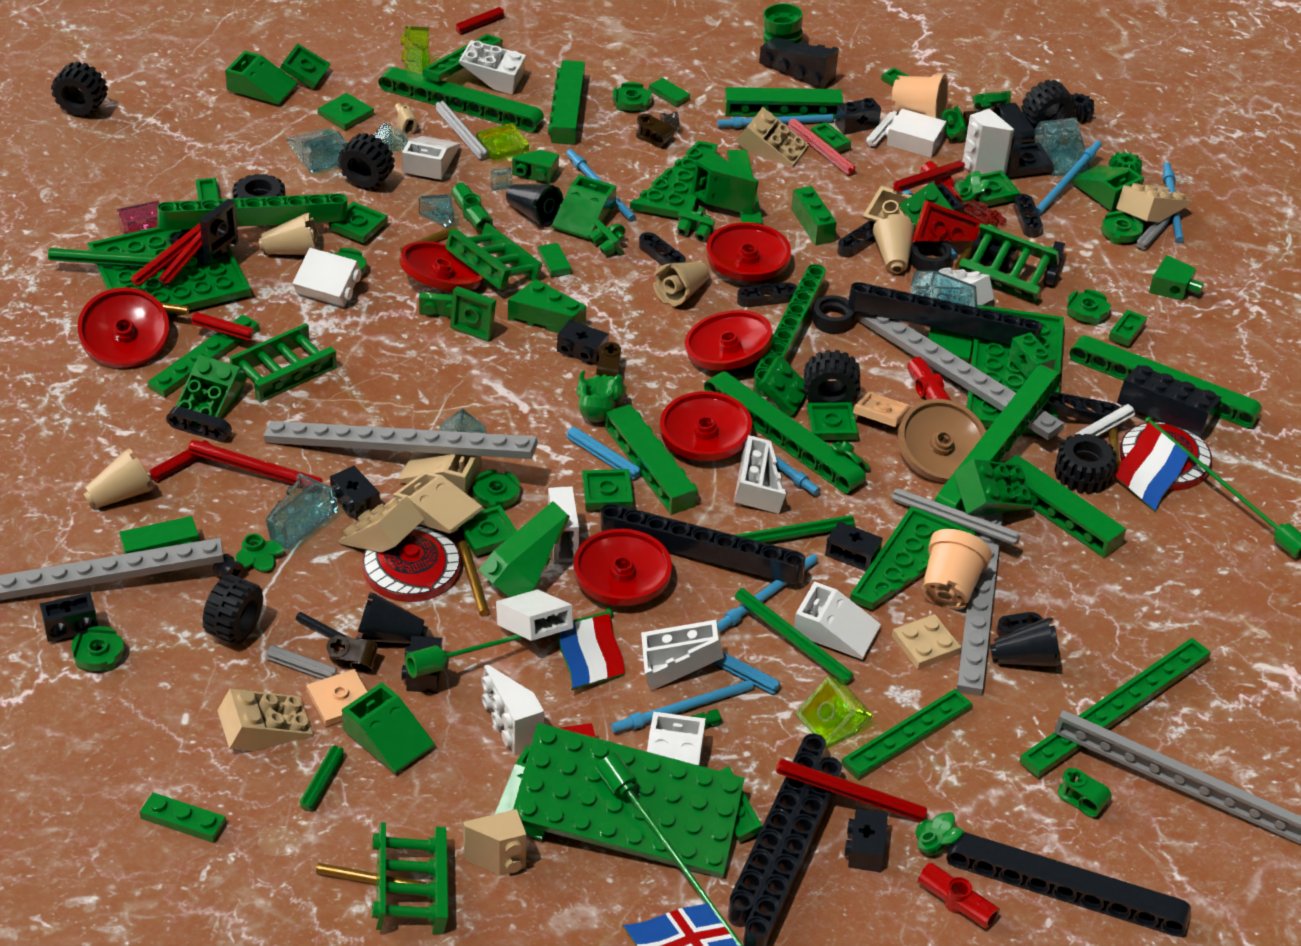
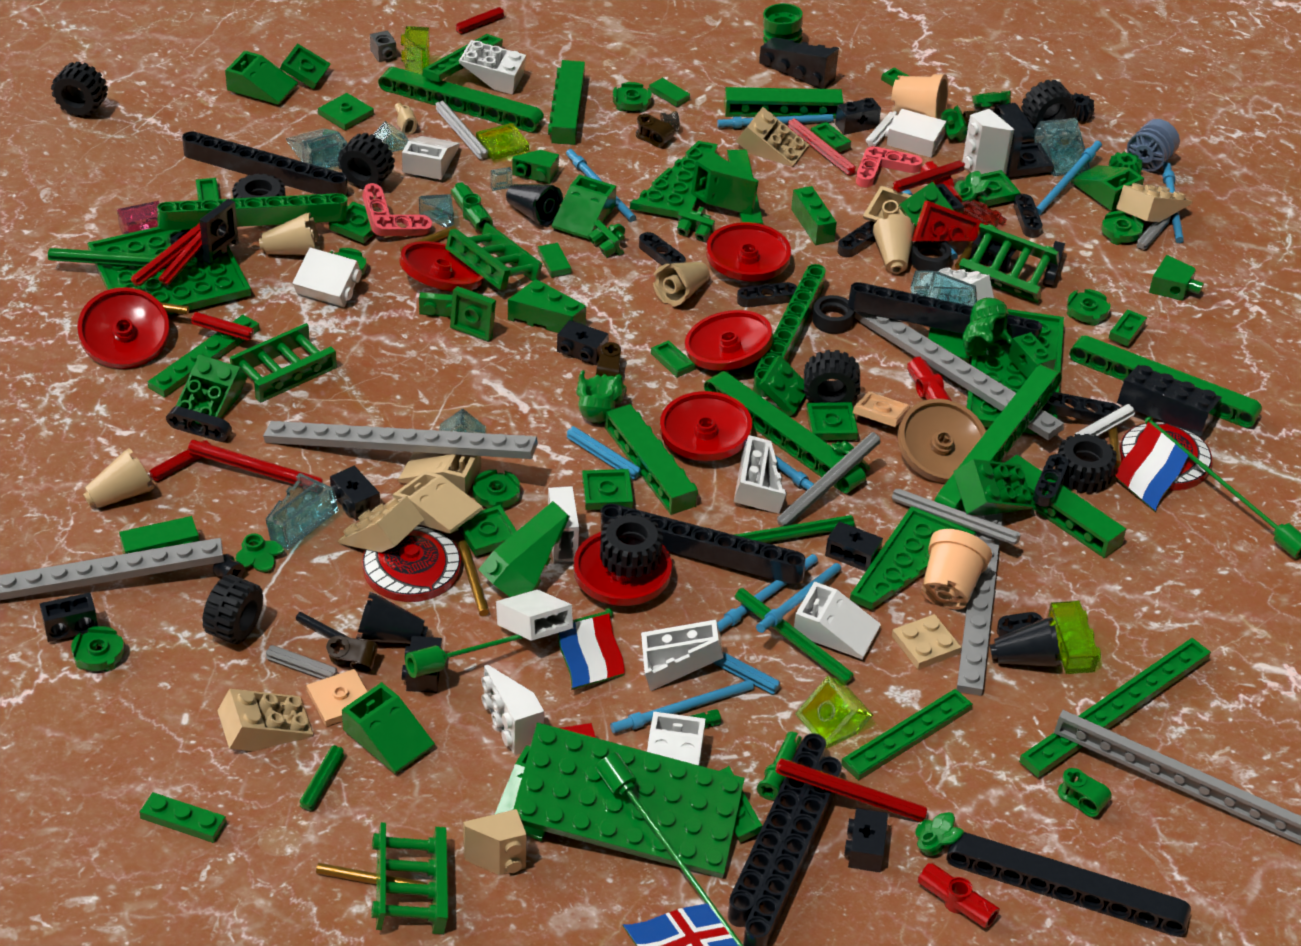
none -> black beam [182,131,348,196]
none -> coral beam [362,183,432,236]
none -> dark grey brick [370,30,397,62]
none -> black tyre [600,514,663,578]
none -> green tile [651,340,695,378]
none -> dark azure bar [756,563,842,633]
none -> green pin [757,731,802,800]
none -> light grey axle [777,432,881,526]
none -> coral beam [856,146,922,188]
none -> green hair [963,297,1012,357]
none -> black beam [1033,454,1069,507]
none -> clear neon green brick [1047,601,1101,674]
none -> sand blue wheel [1127,119,1180,171]

